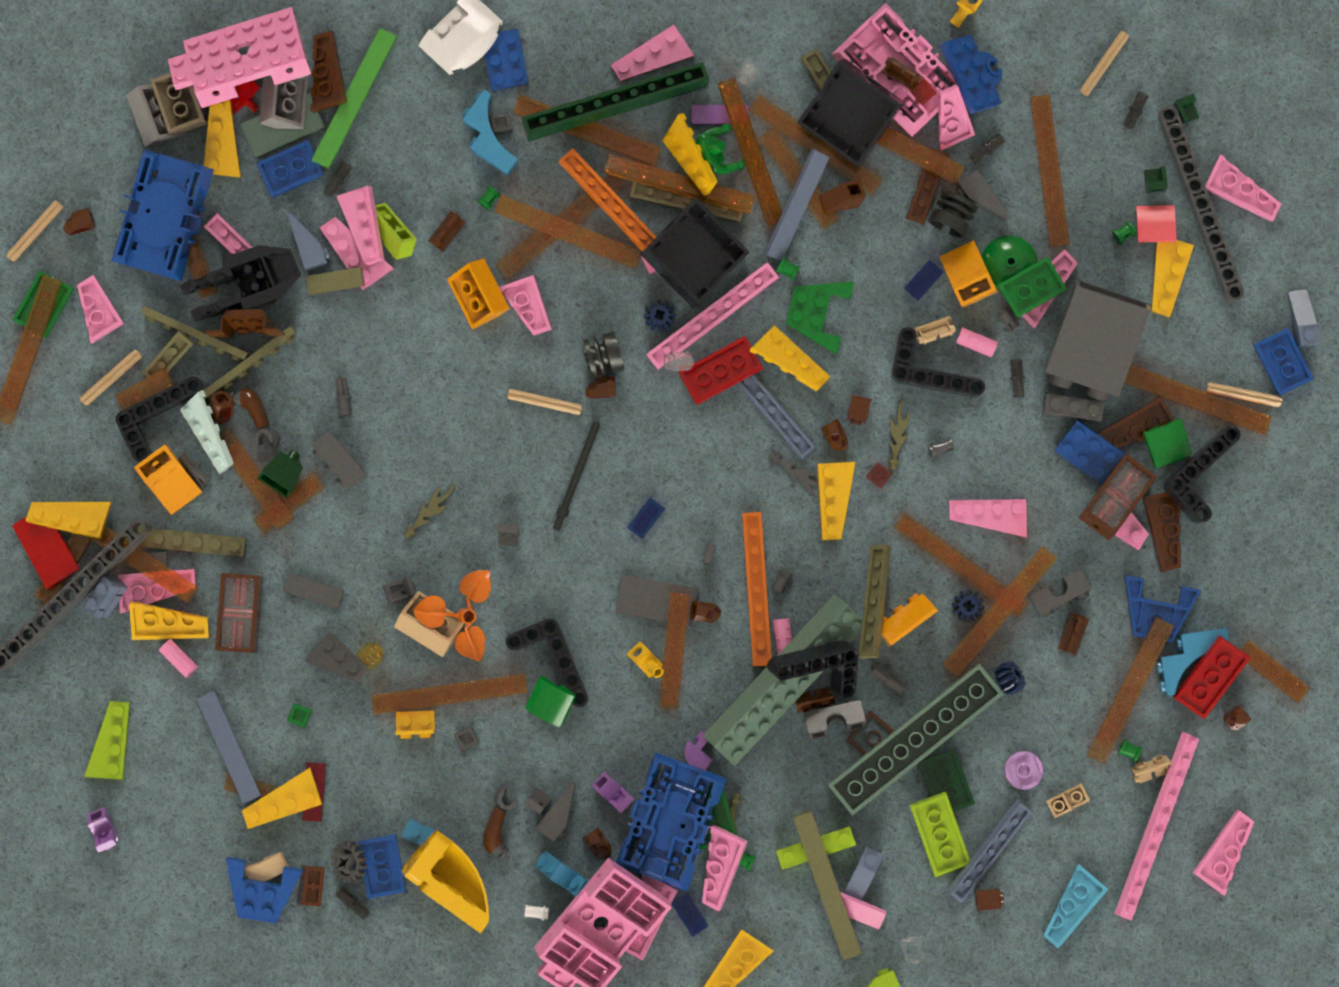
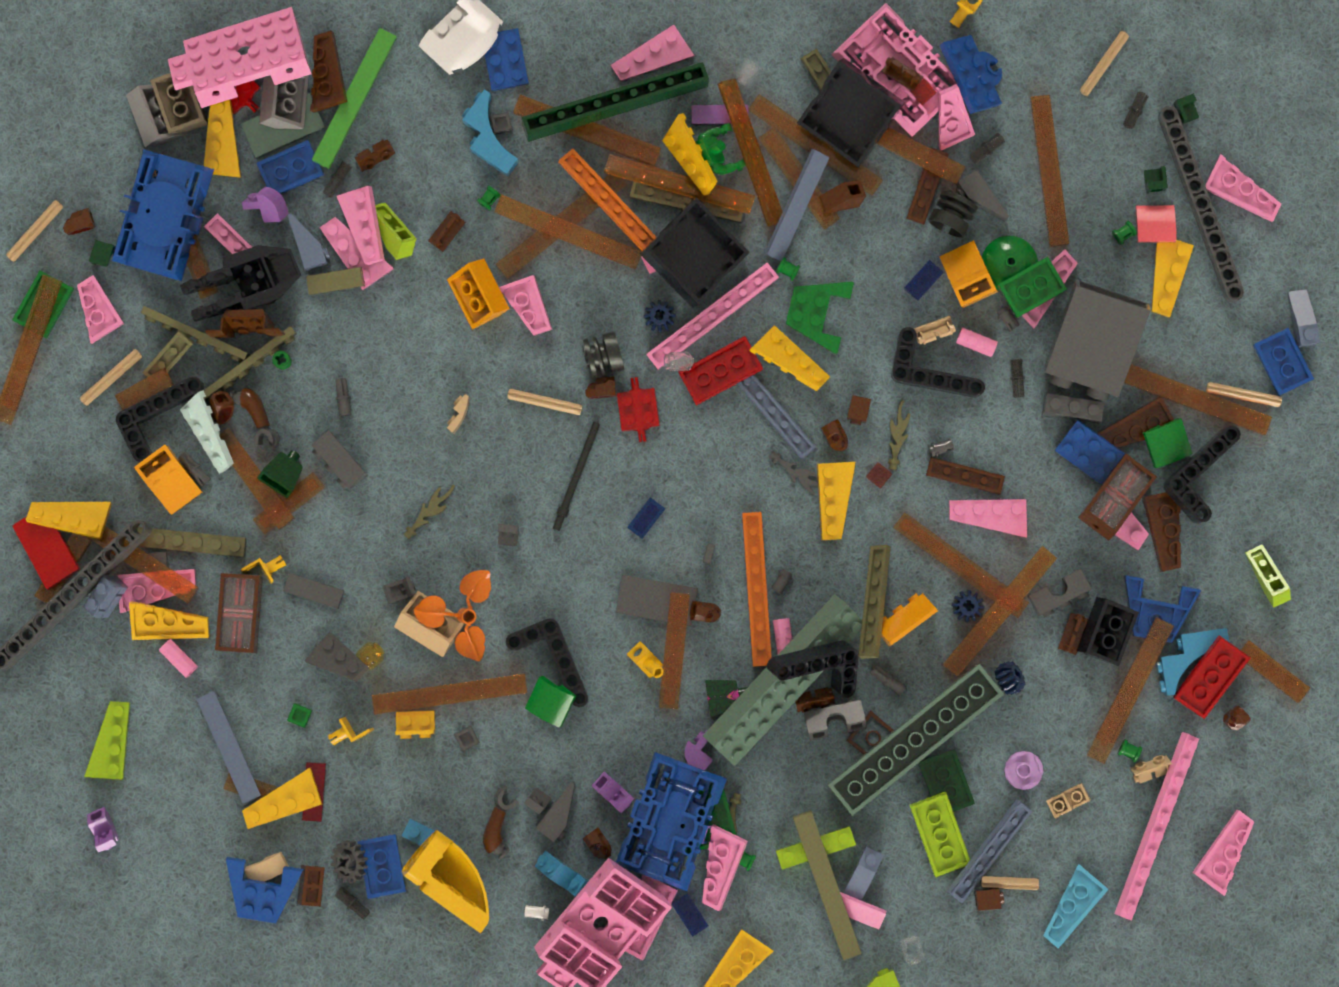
none -> dark green panel [89,240,115,267]
none -> yellow bracket [241,555,286,583]
none -> medium lavender brick [242,187,289,223]
none -> green bush [272,351,292,370]
none -> yellow bracket [328,717,374,746]
none -> reddish brown hinge [355,139,395,172]
none -> tan slope [447,394,470,434]
none -> red plate [617,377,660,443]
none -> dark green torso [705,680,748,717]
none -> reddish brown tile [926,457,1005,495]
none -> tan axle [981,876,1039,890]
none -> black slope [1077,597,1139,666]
none -> lime slope [1245,545,1291,608]

